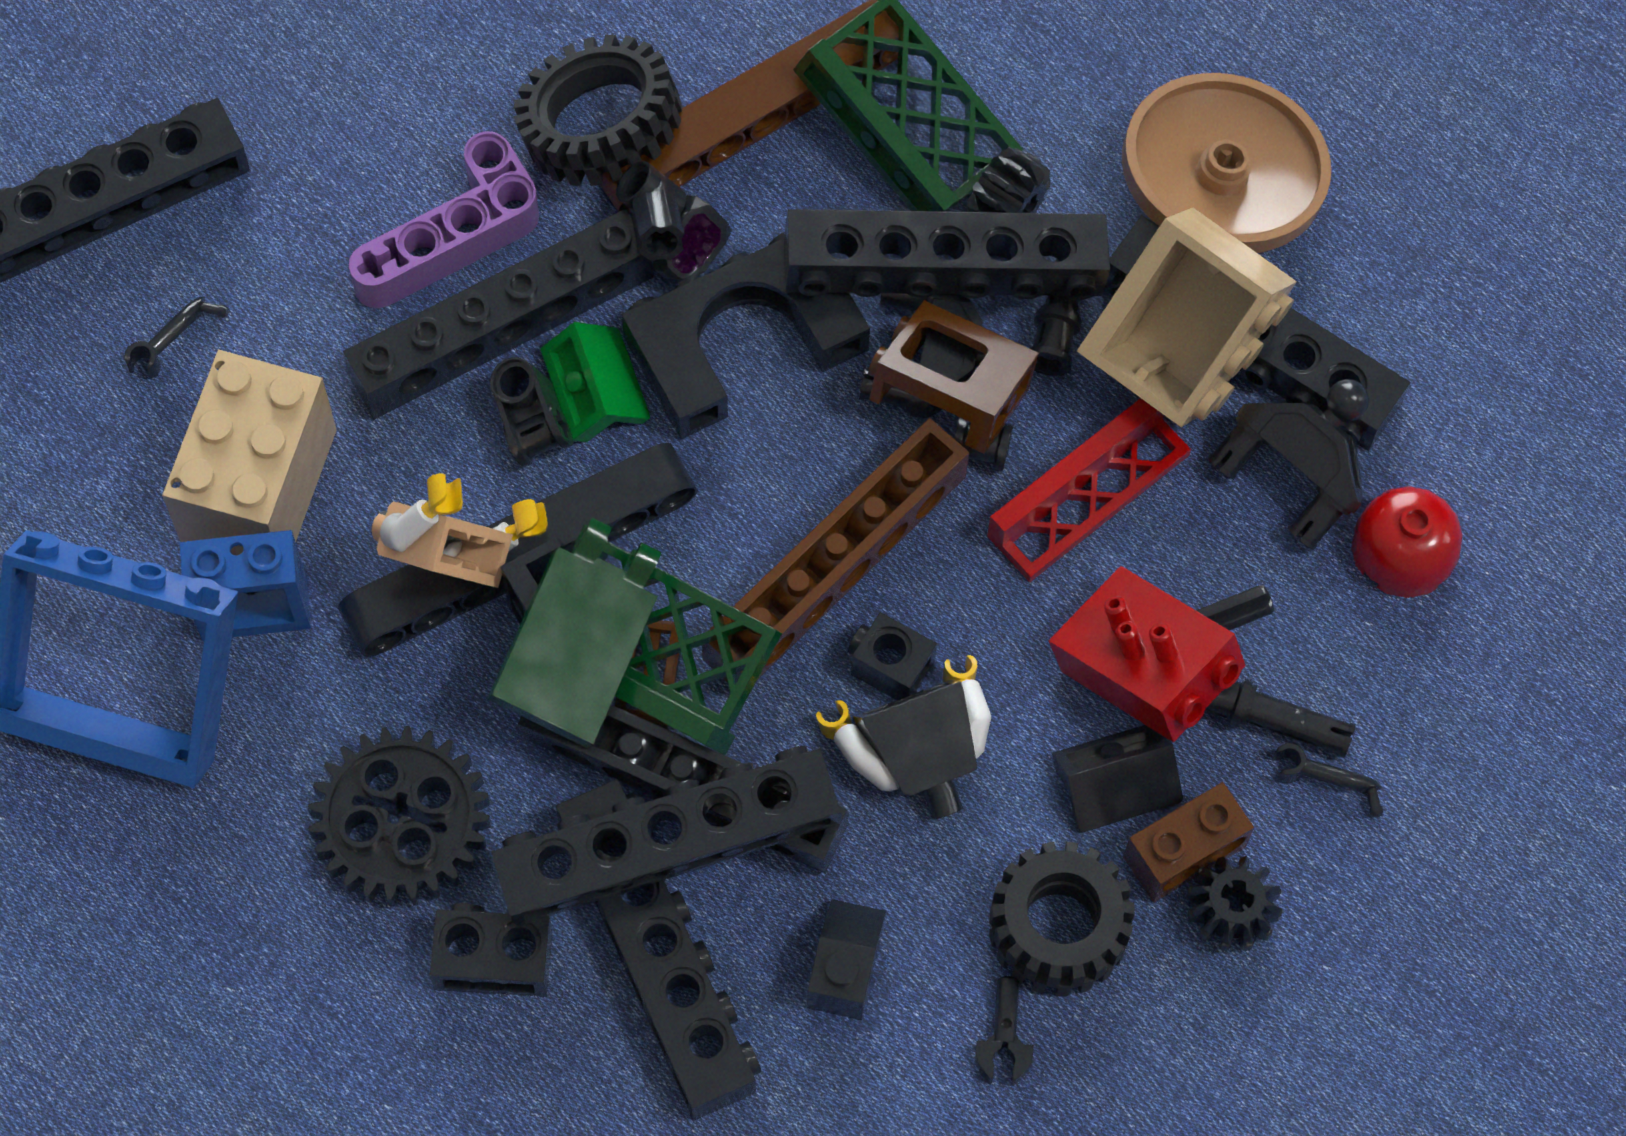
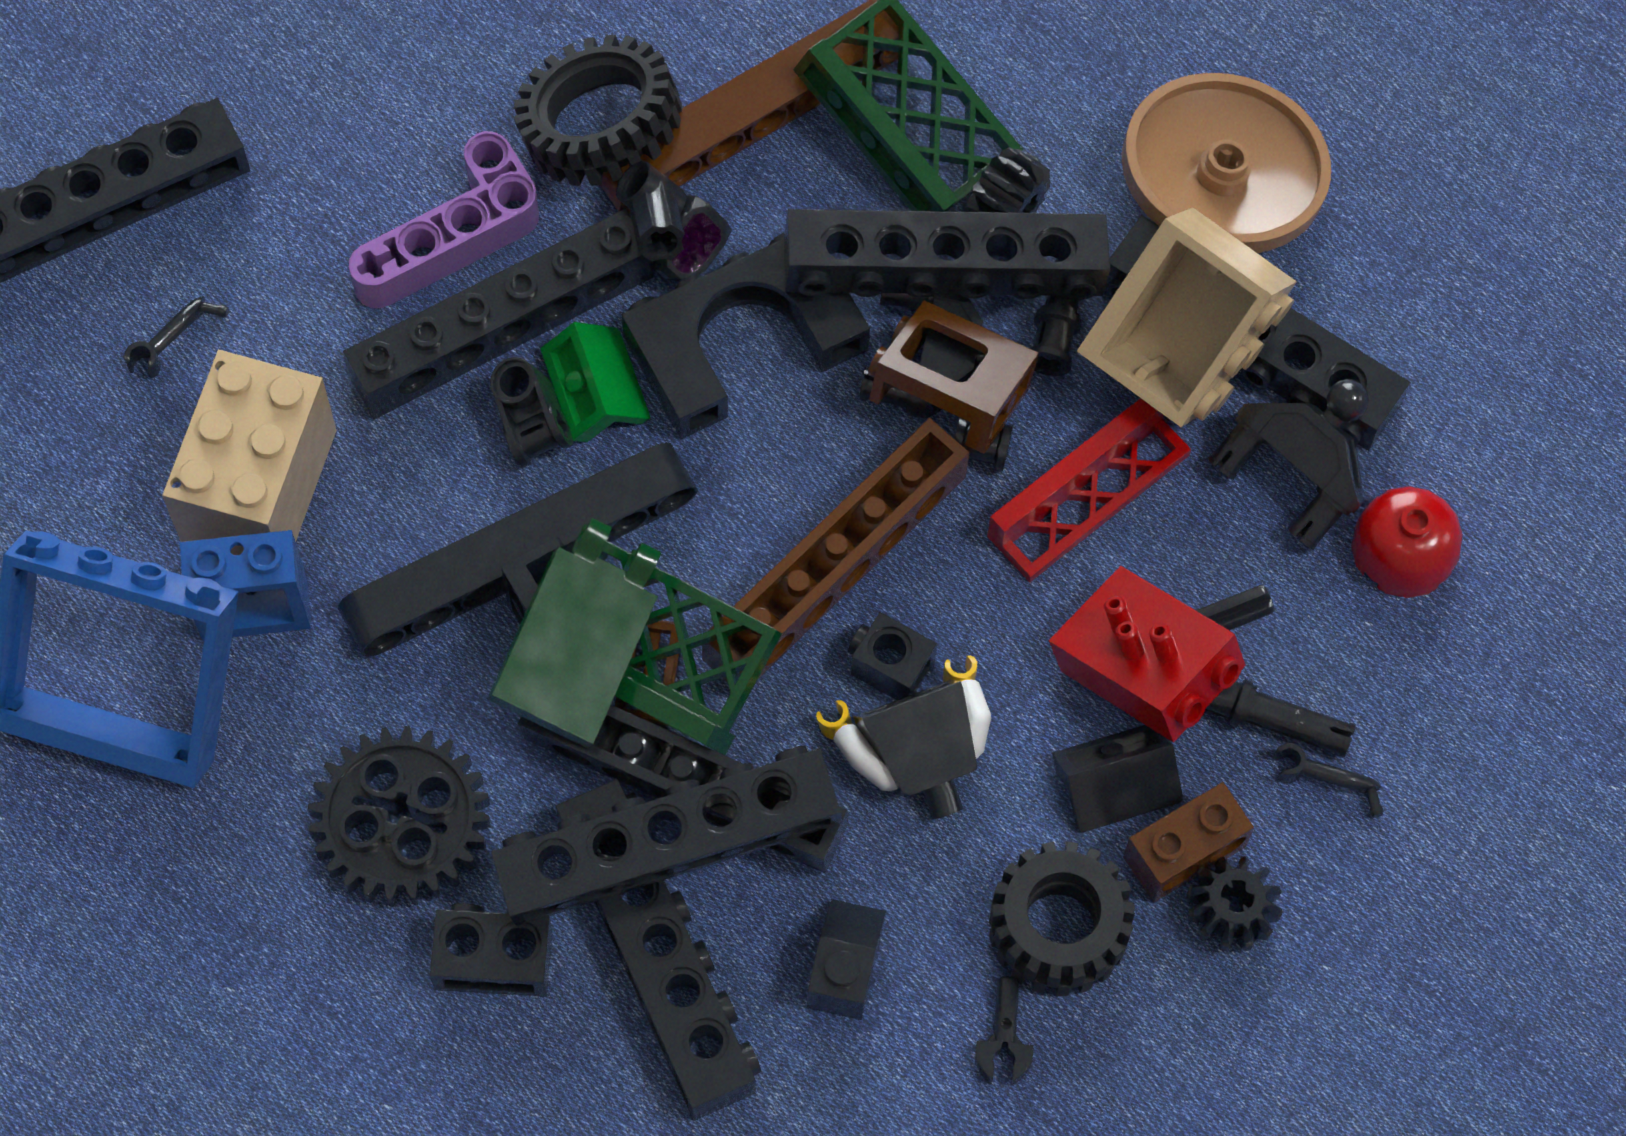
torso [372,473,548,588] -> none

